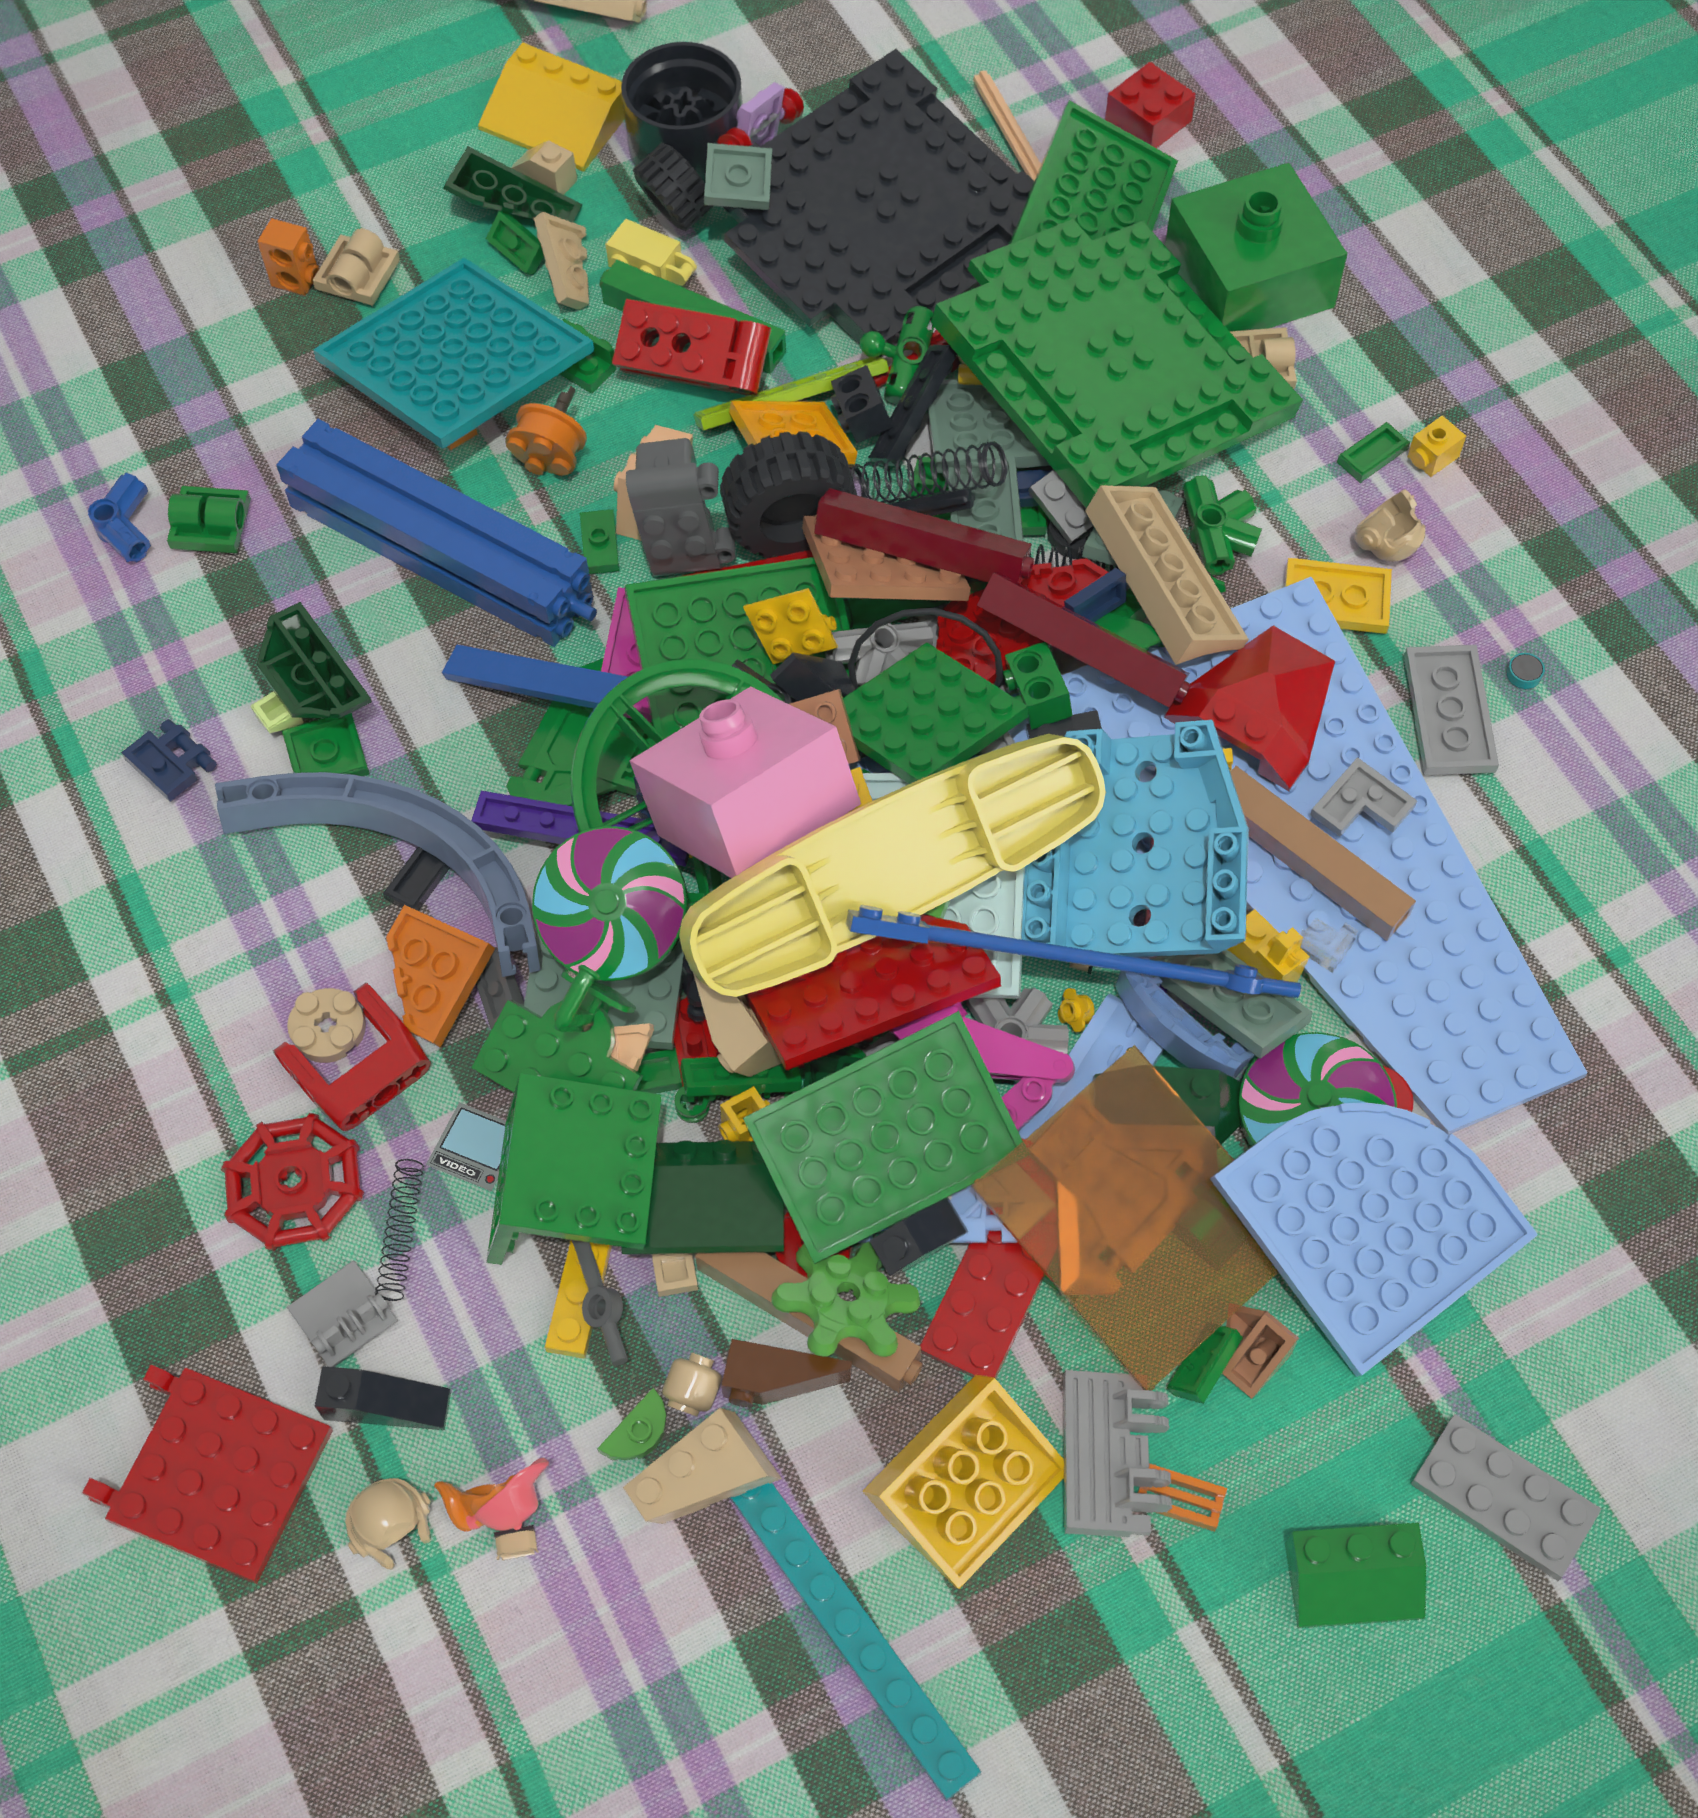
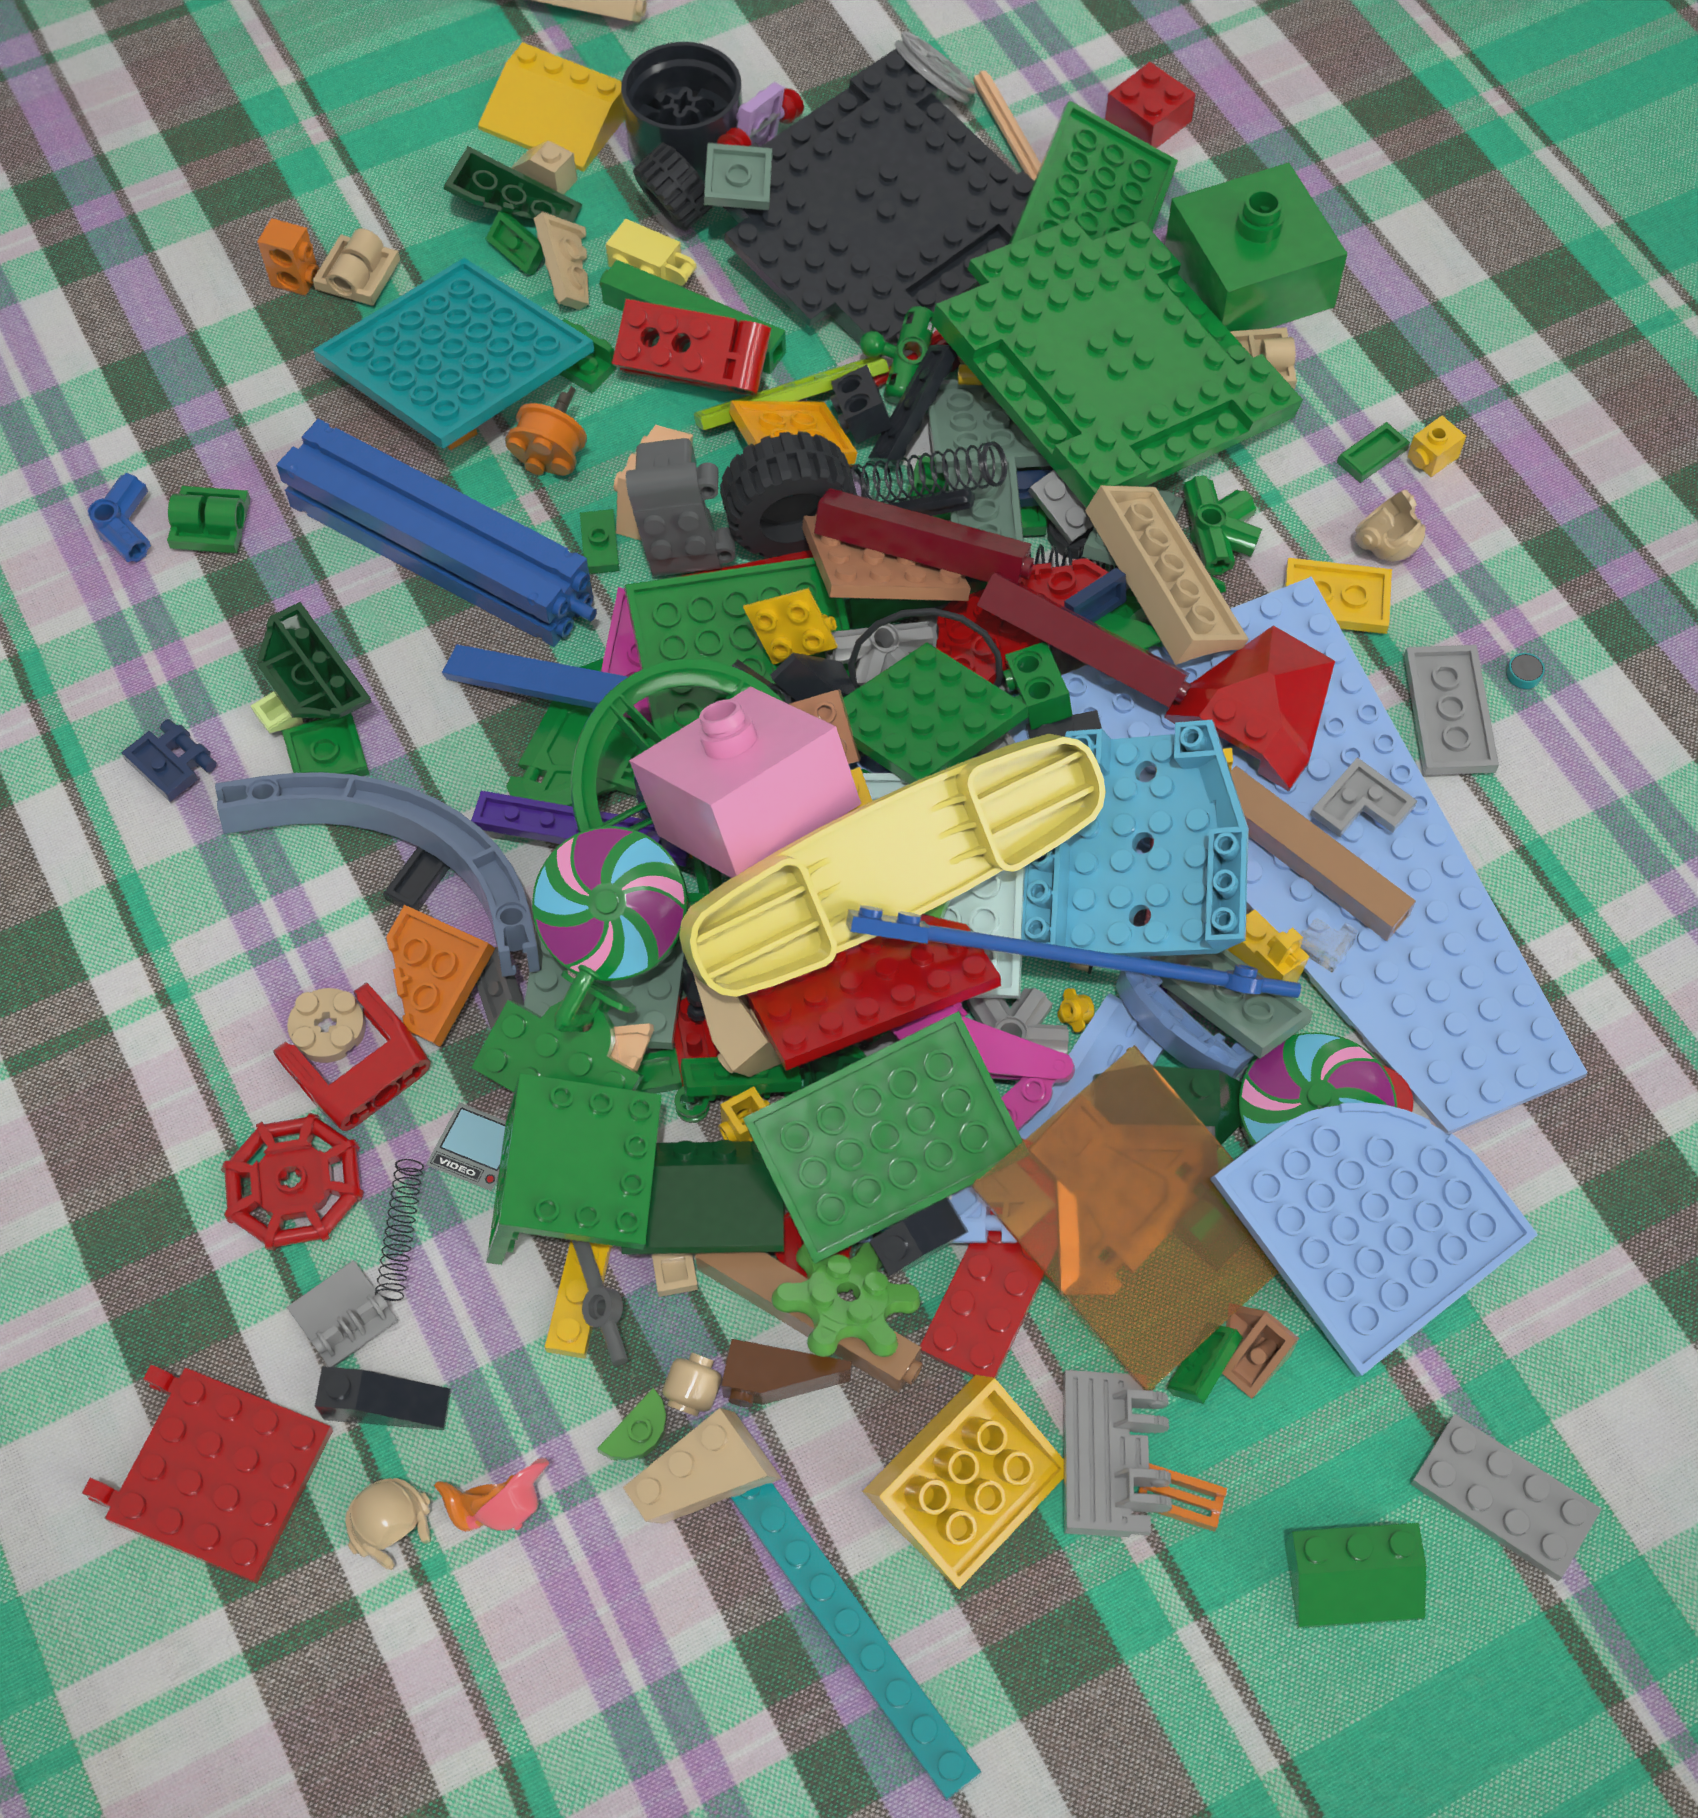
tan piece [494,1525,538,1561] -> none
none -> light grey wedge [895,31,976,103]

